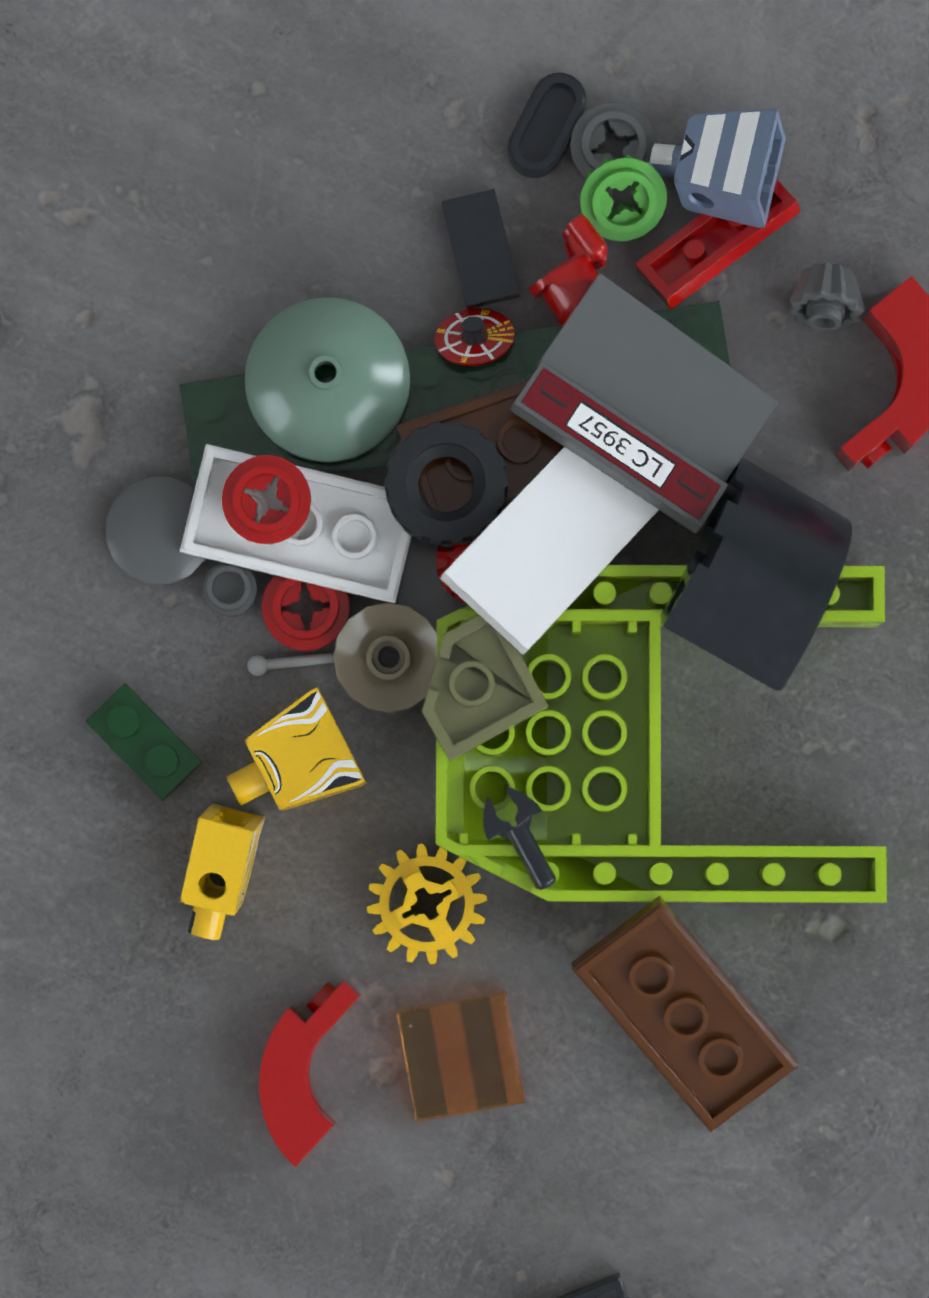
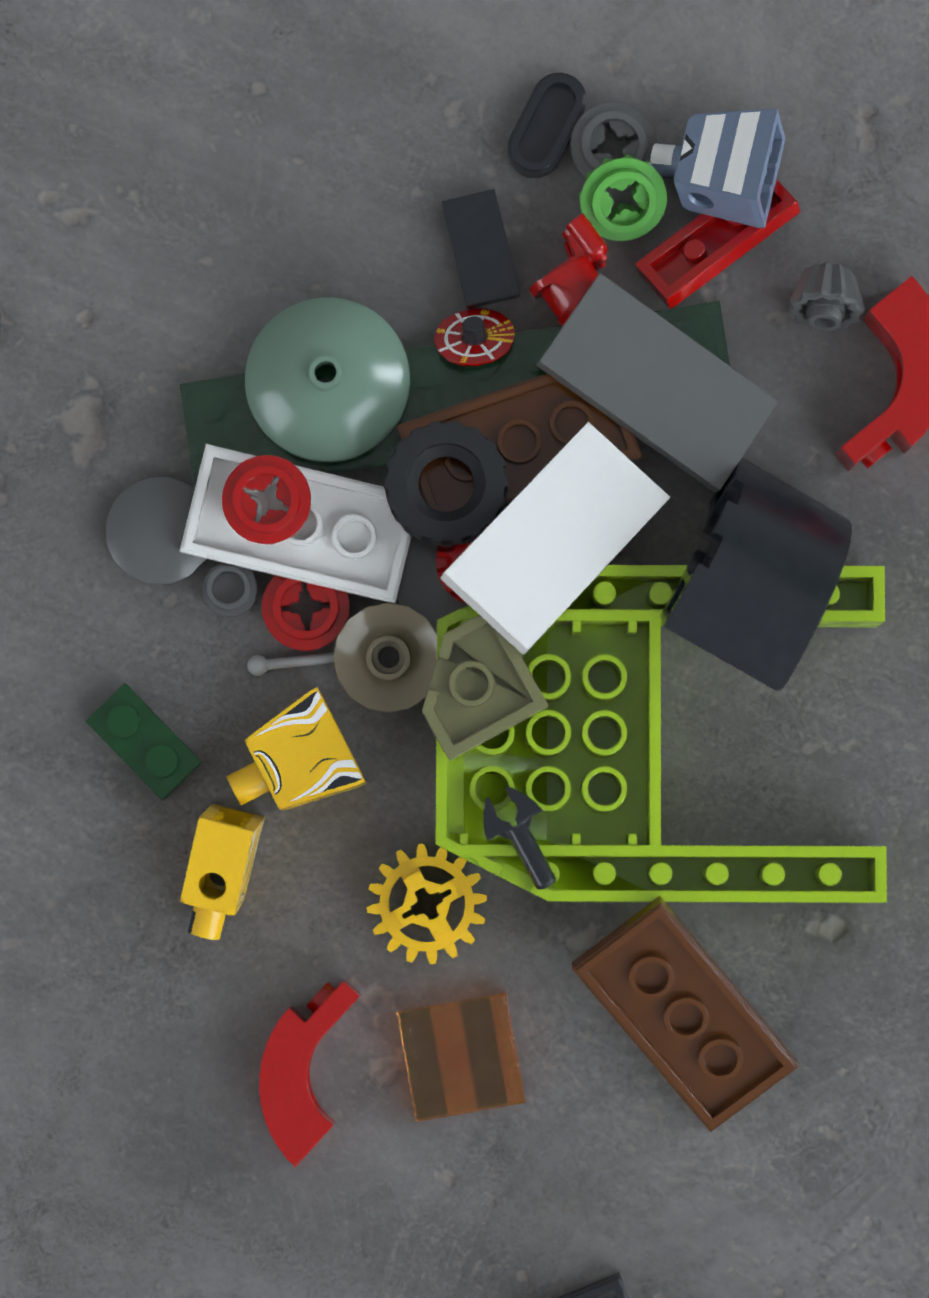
tile [510,361,728,534] -> none

